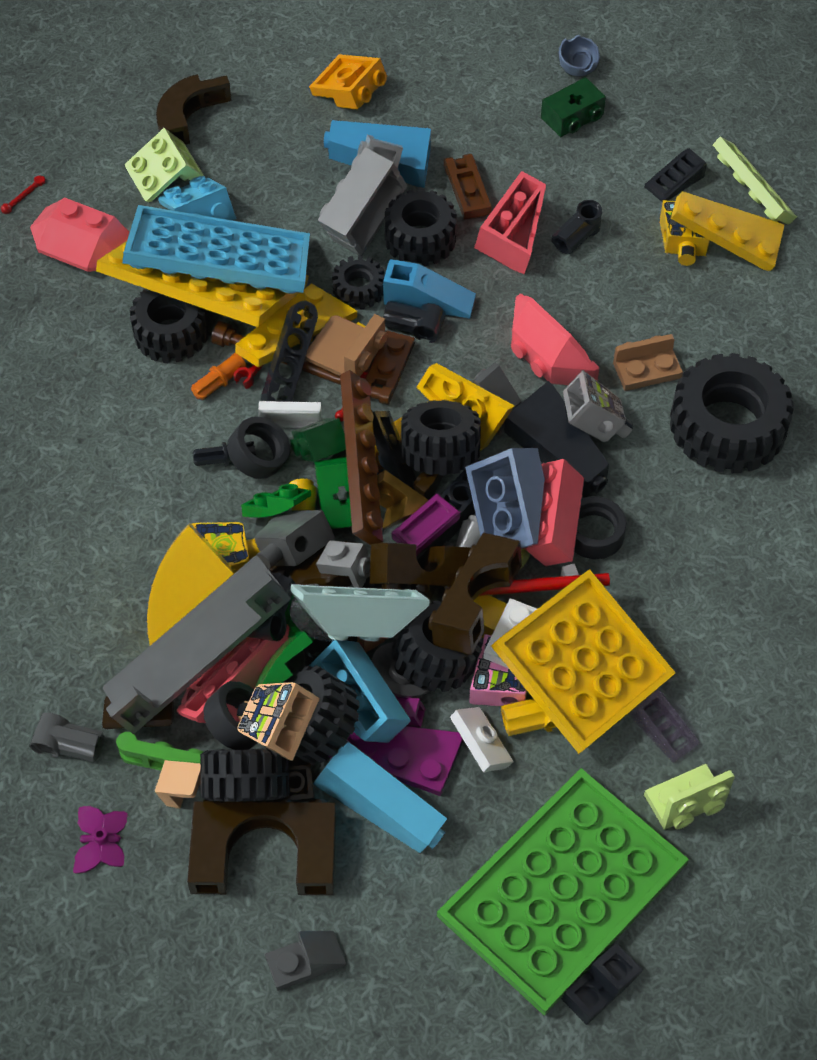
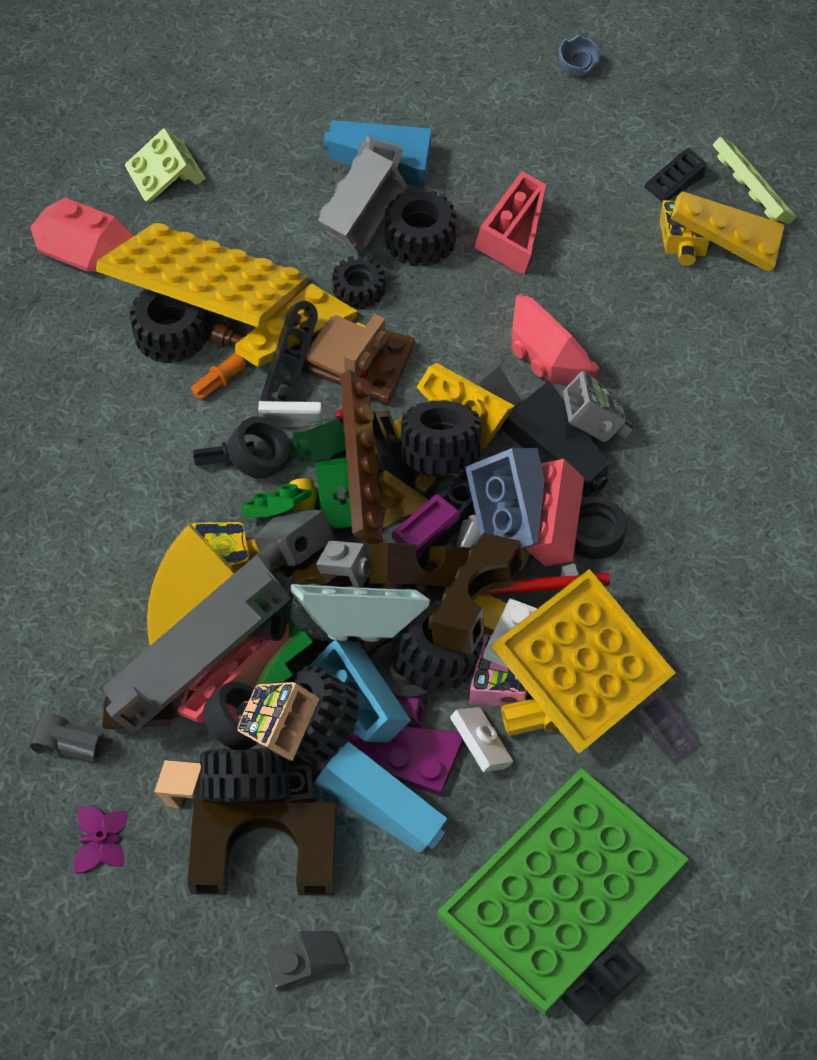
red hinge [1,175,45,214] -> none
bright green plate [116,732,203,771] -> none
medium azure plate [122,205,310,294] -> none
dark brown arch [156,74,232,145] -> none
medium azure bracket [158,176,236,221] -> none
red hand [234,364,265,389] -> none
light orange plate [309,54,387,109] -> none
dark azure slope [383,259,476,319] -> none
black piece [383,301,446,343] -> none
reddish brown plate [443,153,492,220] -> none
dark green brick [541,77,606,137] -> none
black piece [551,200,602,254] -> none
medium nougat bracket [613,334,683,391] -> none
yellowish green bracket [644,764,735,830] -> none
black tyre [670,353,794,474] -> none

